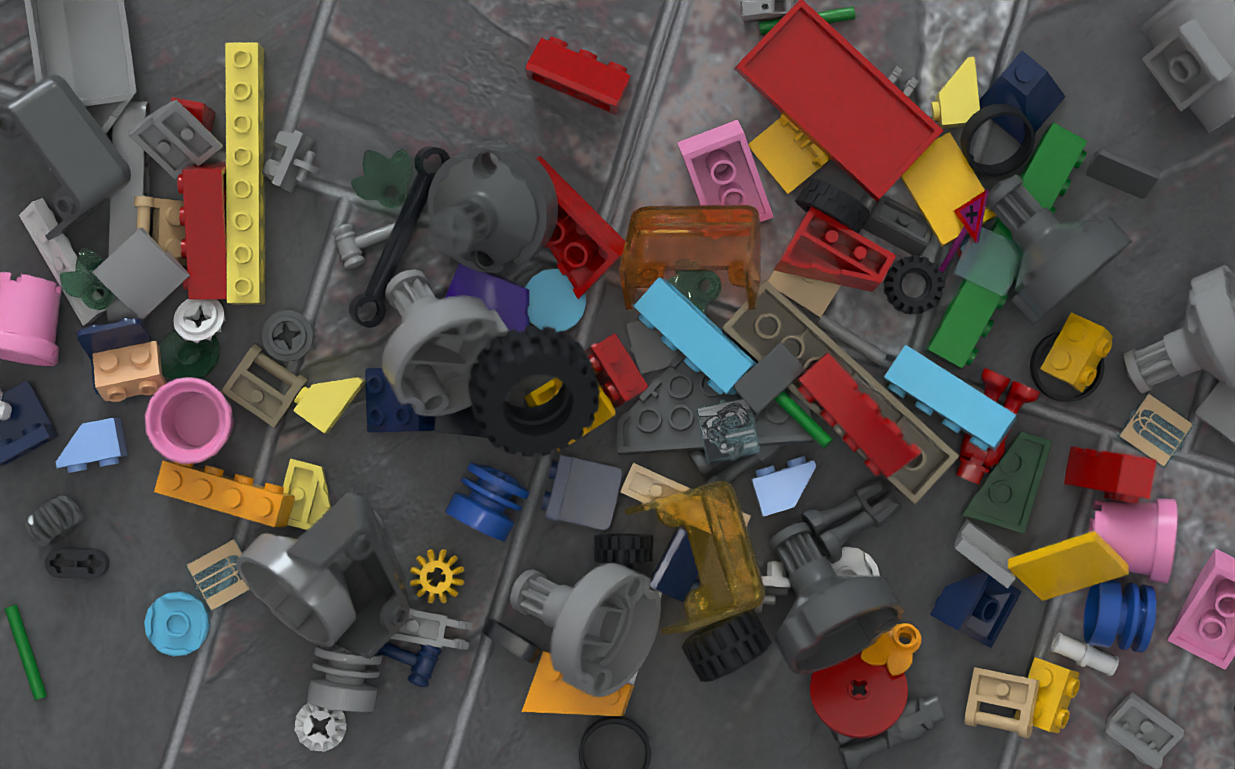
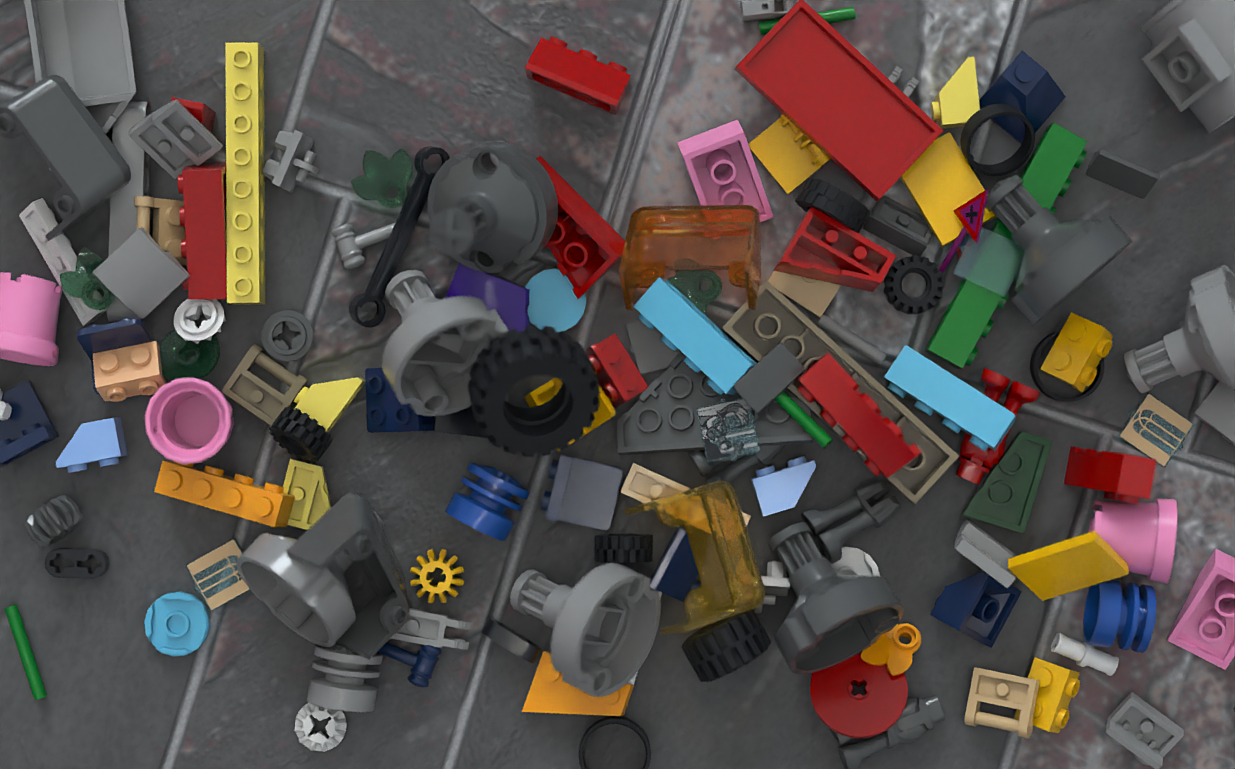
none -> black tyre [269,407,332,464]

